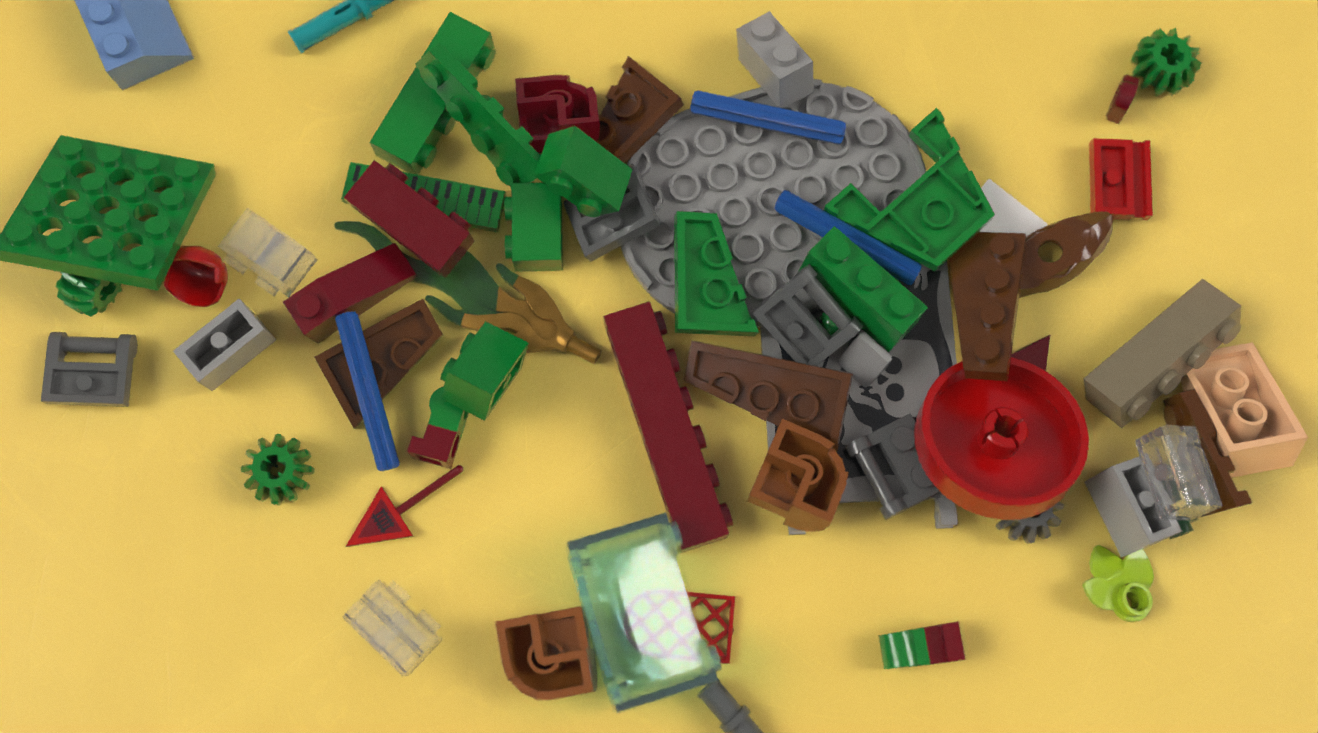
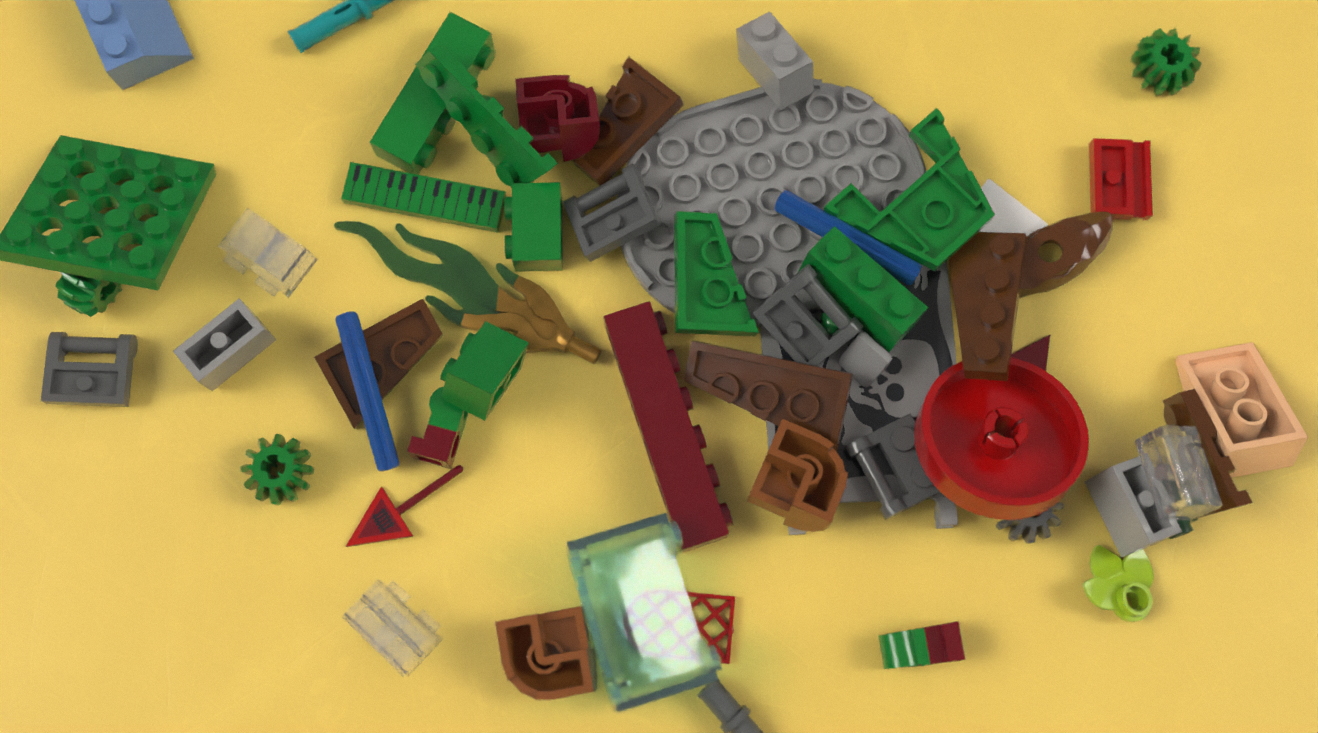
red hair [164,246,228,307] -> none
dark red slope [283,243,418,343] -> none
dark red brick [344,160,475,278] -> none
green brick [534,126,633,218] -> none
blue axle [690,90,846,144] -> none
dark tan brick [1084,279,1241,428] -> none
dark red tile [1106,74,1140,124] -> none

